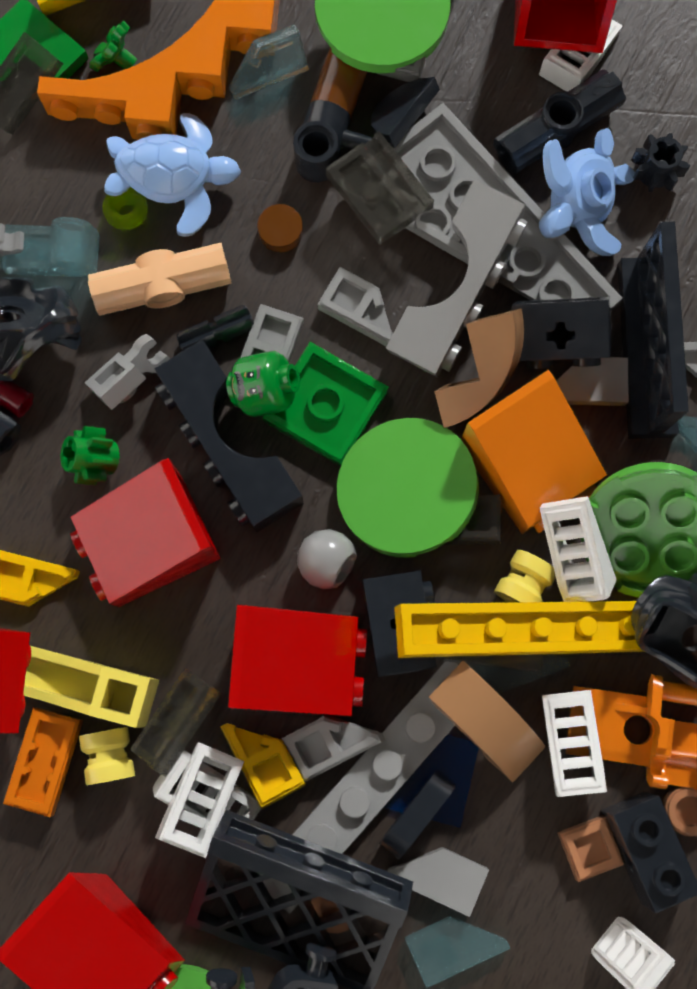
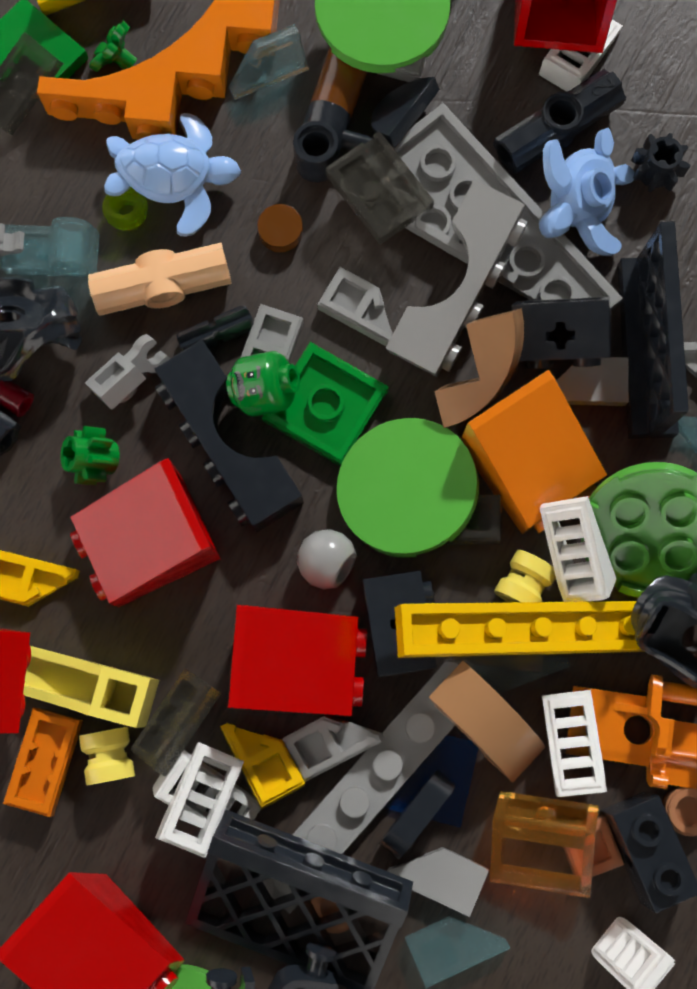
none -> clear orange tile [490,791,599,898]

